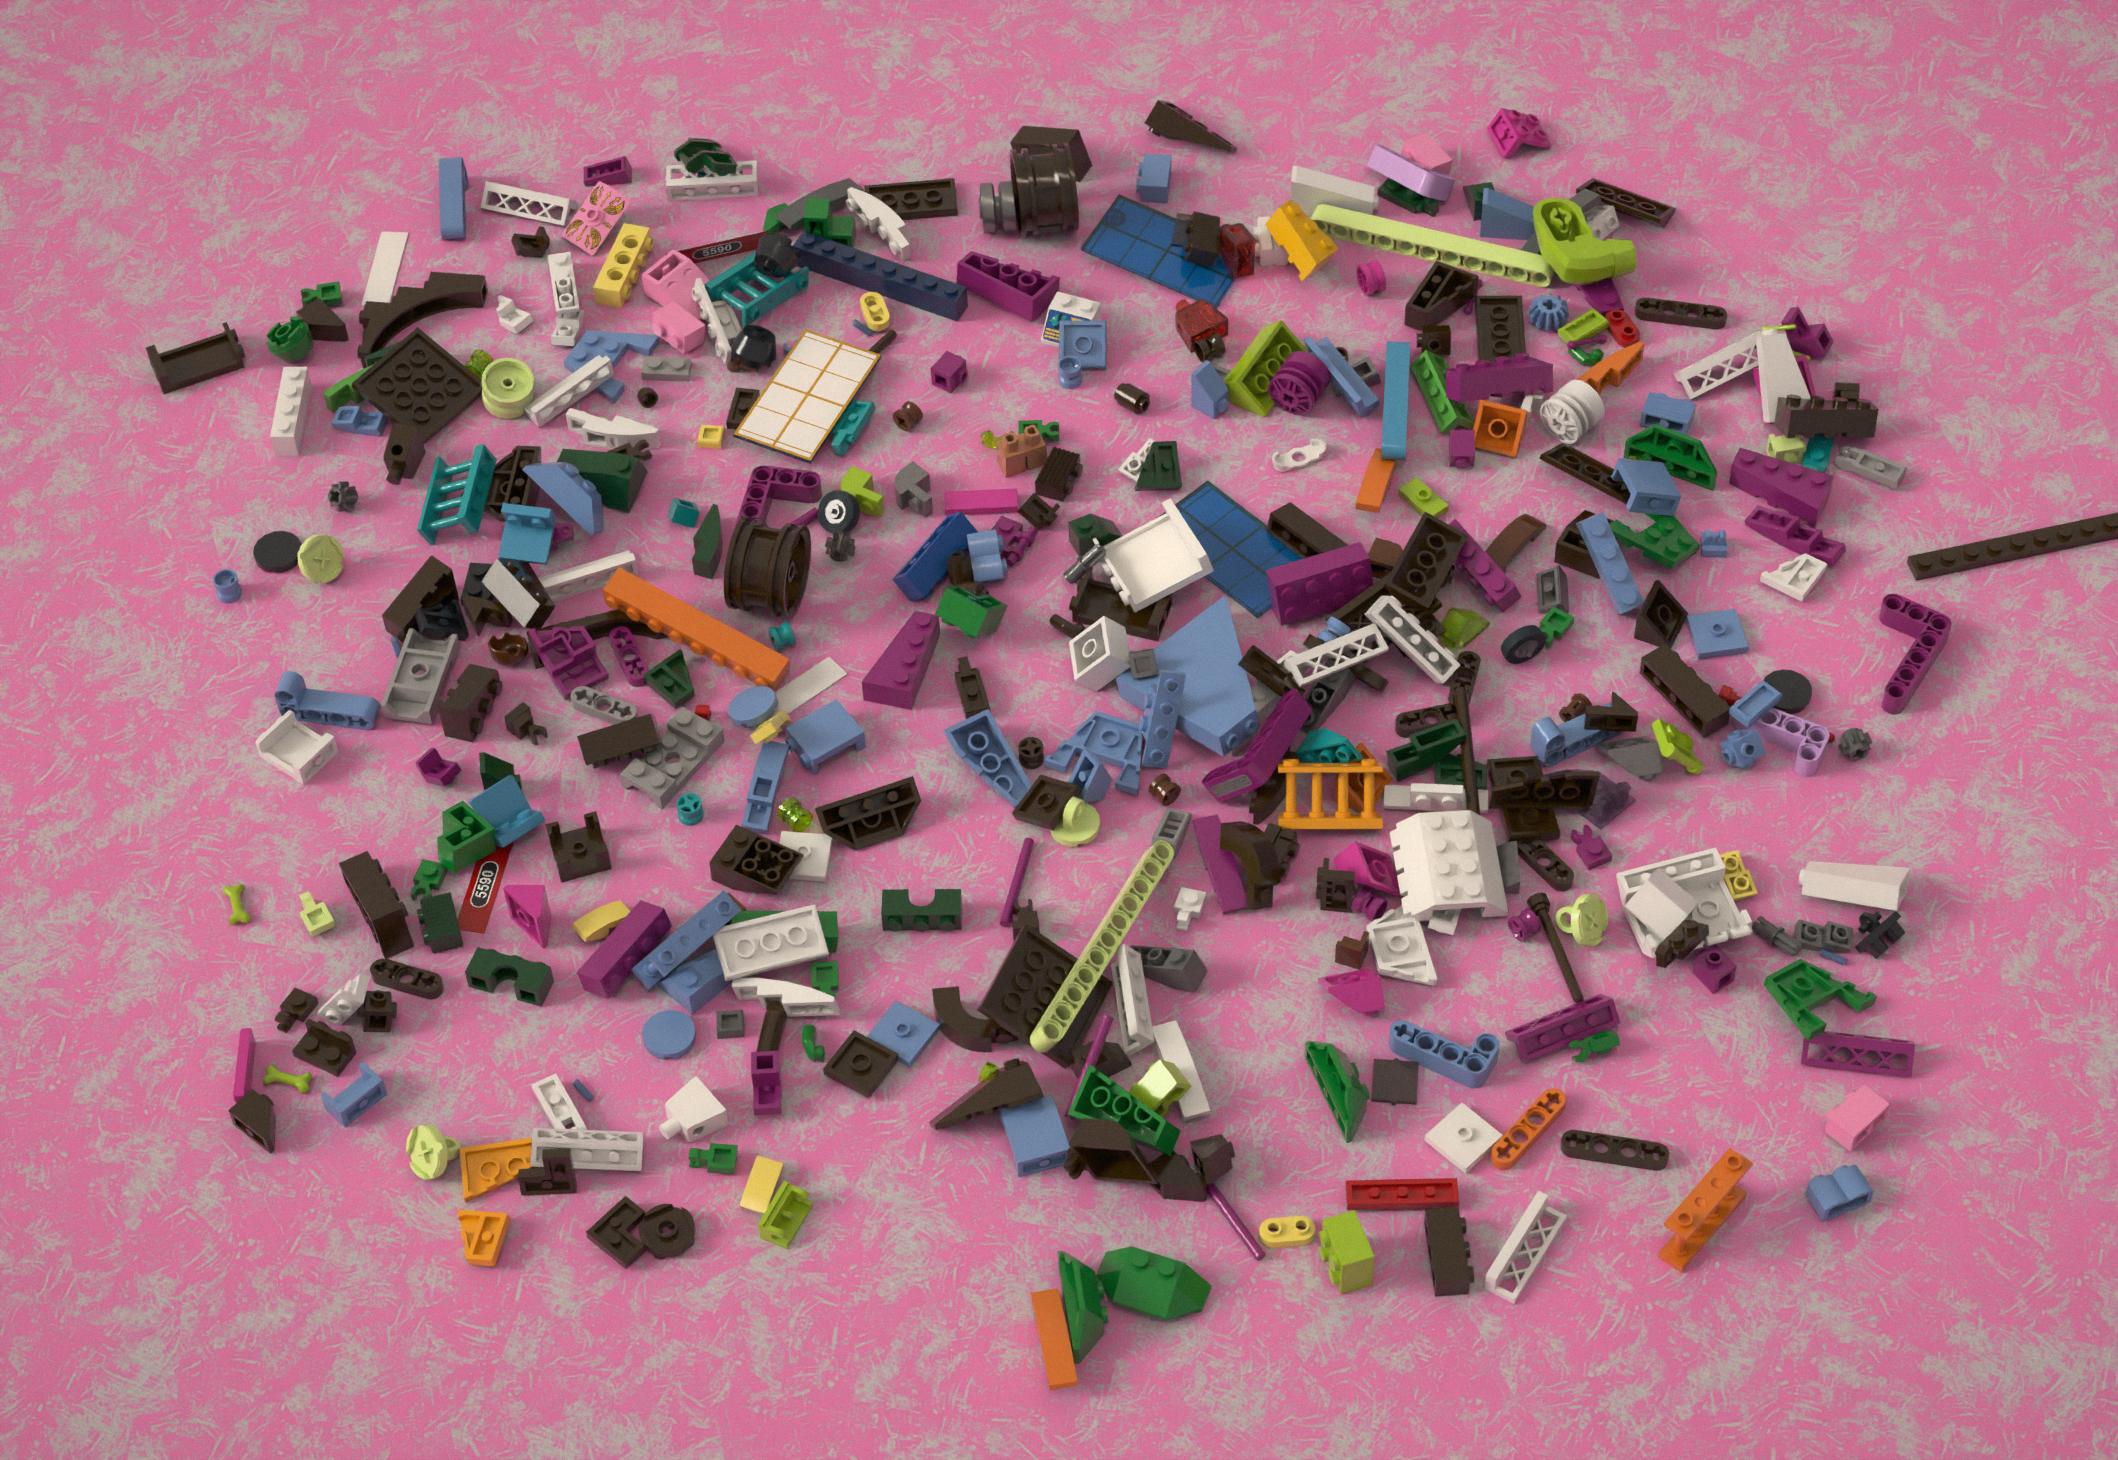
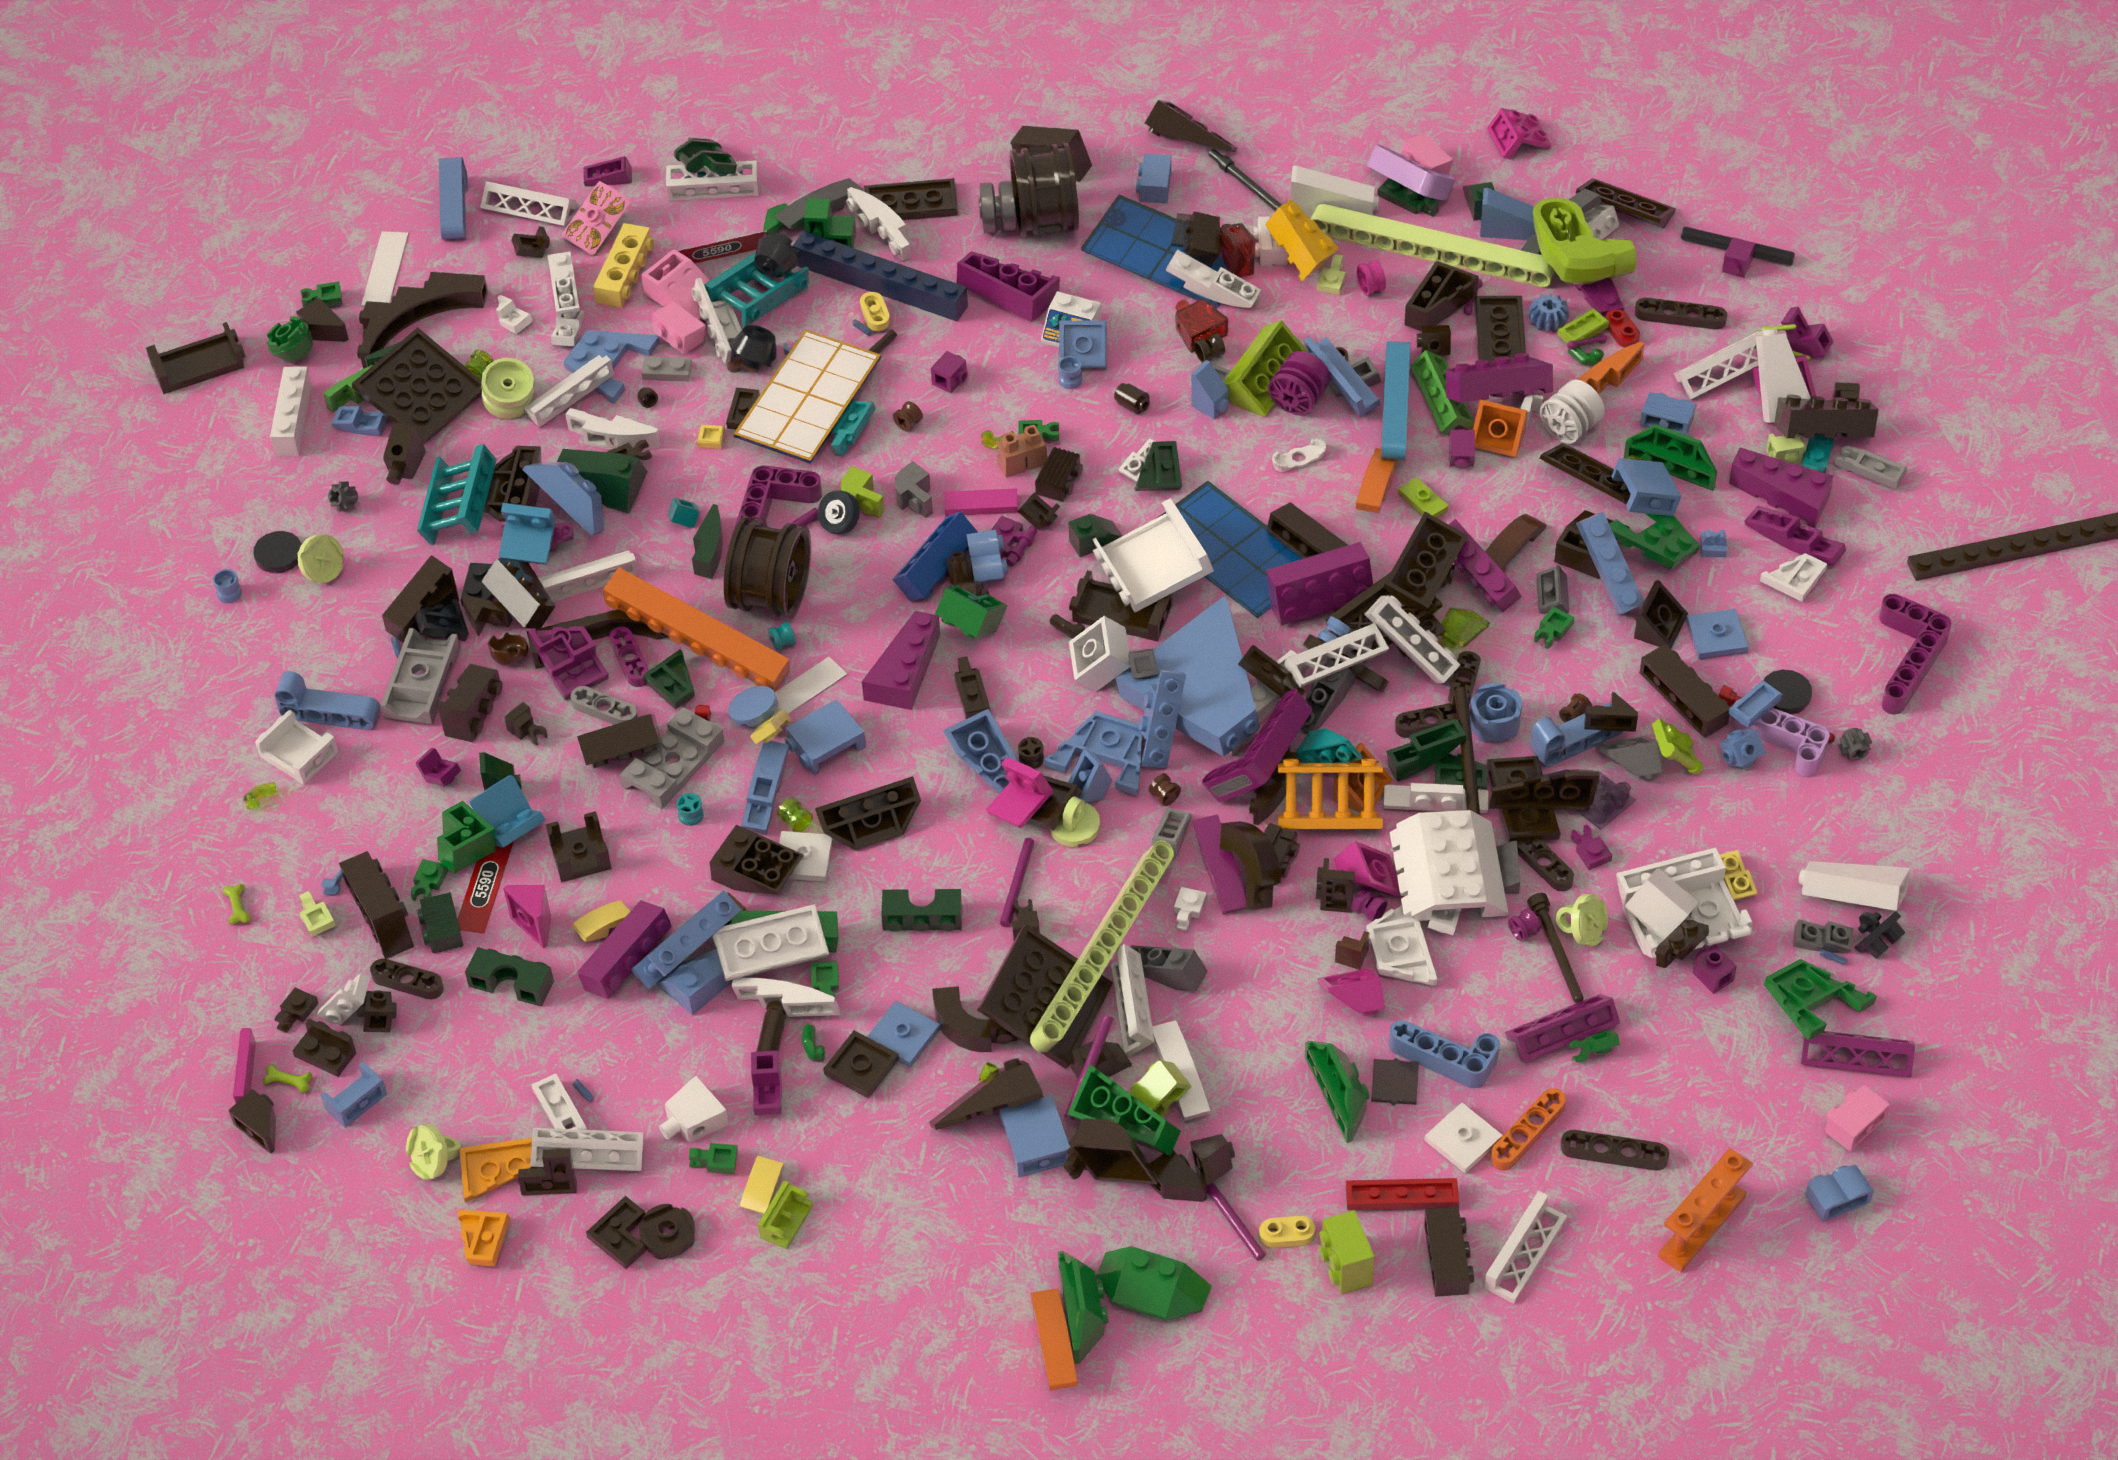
medium blue tile [642,1010,696,1059] -> none
dark grey tile [716,1010,744,1039] -> none
clear smoke gear [825,531,856,562] -> none
dark grey axle [1063,544,1106,585] -> none
reddish brown slope [1368,538,1403,579] -> none
black wheel [1501,625,1546,664] -> none
dark grey axle [1752,916,1803,956] -> none
none -> clear neon green arm [243,782,278,809]
none -> medium blue hand [322,869,343,895]
none -> dark pink bracket [986,757,1054,828]
none -> white slope [1166,250,1261,308]
none -> pearl dark grey bar [1208,149,1282,211]
none -> yellowish green plate [1317,254,1346,295]
none -> medium blue brick [1470,683,1522,743]
none -> black axle [1681,227,1795,265]
none -> magenta brick [1722,237,1755,278]

